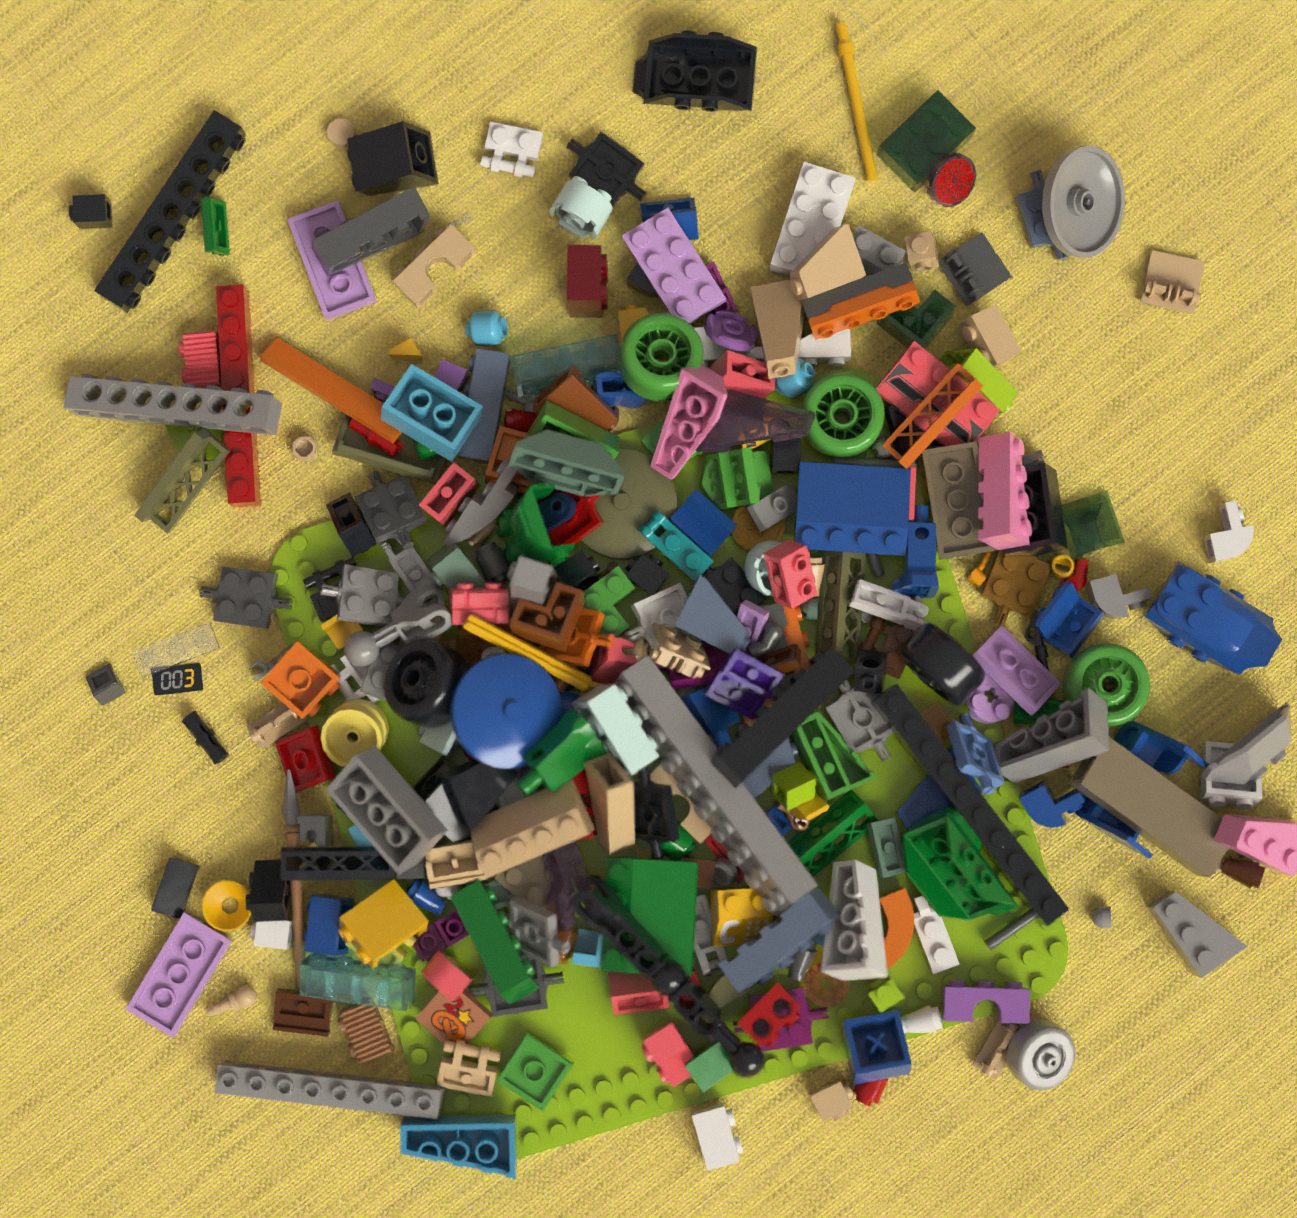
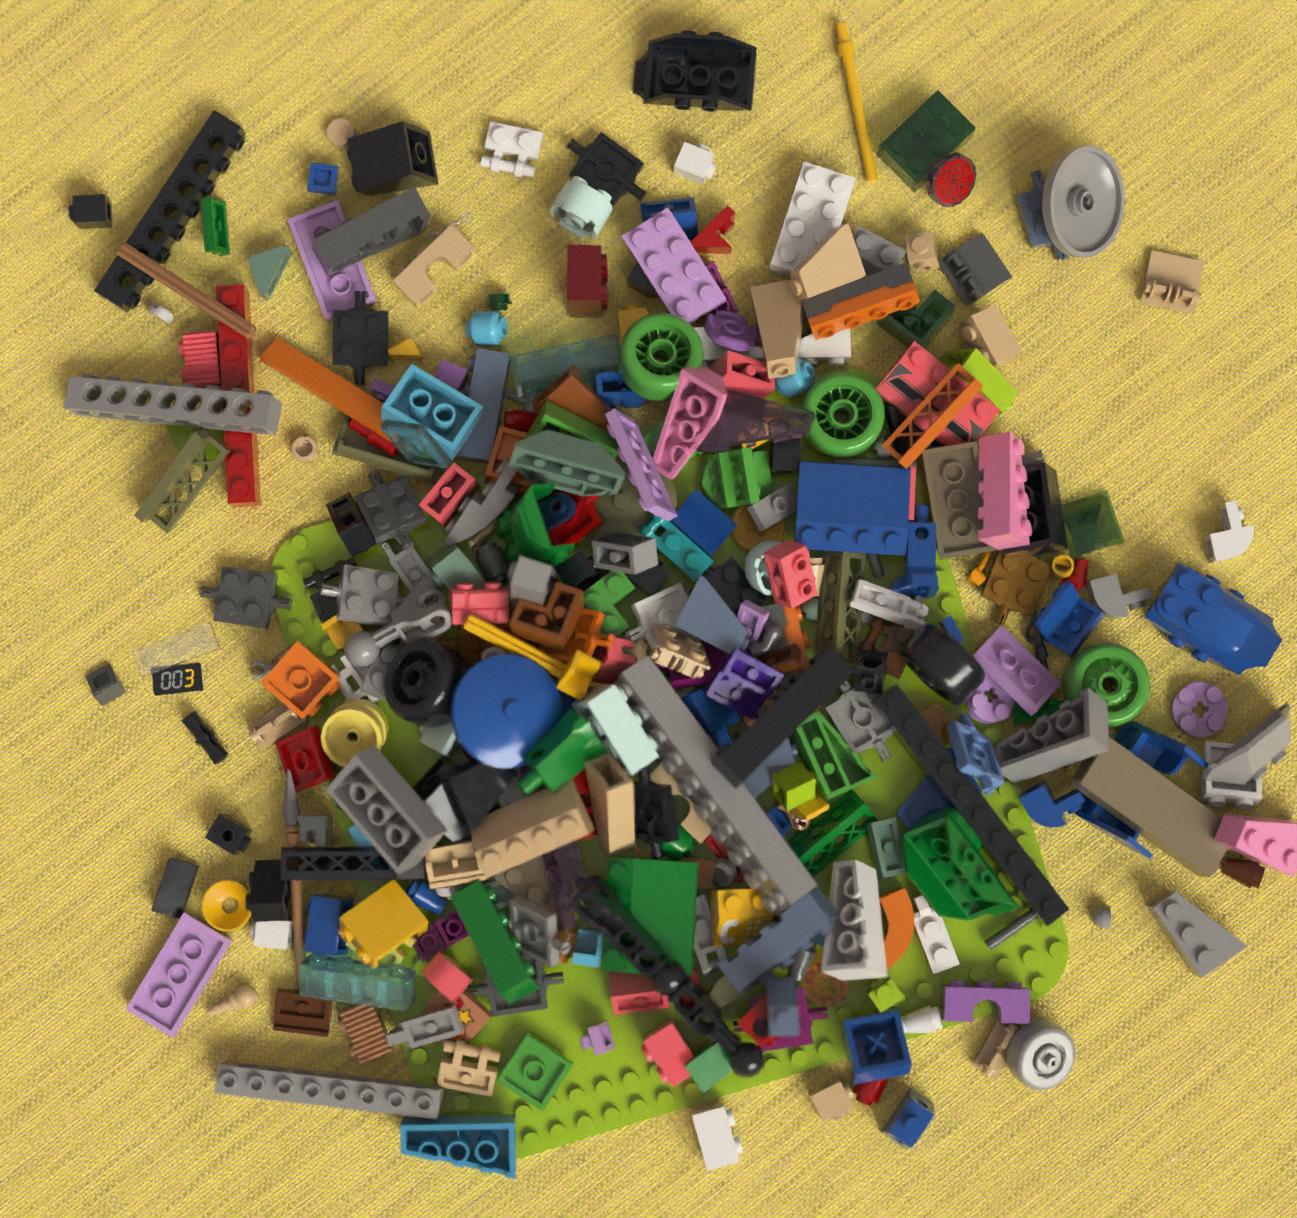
none -> medium nougat axle [117,243,256,339]
none -> white tile [147,302,174,325]
none -> black brick [205,813,253,855]
none -> sand green slope [247,245,292,302]
none -> blue tile [307,163,339,195]
none -> black plate [332,291,388,385]
none -> clear light blue tile [380,419,452,468]
none -> light grey hinge [386,1004,465,1048]
none -> dark green plate [486,293,512,311]
none -> yellow panel [556,650,601,701]
none -> lavender tile [579,1020,615,1055]
none -> light grey brick [592,532,658,574]
none -> lavender plate [605,409,678,521]
none -> white brick [674,141,717,186]
none -> red slope [691,206,736,254]
none -> sand blue slope [766,978,799,1036]
none -> blue torso [881,1088,935,1149]
none -> blue tile [939,617,963,643]
none -> lavender plate [1170,682,1228,737]

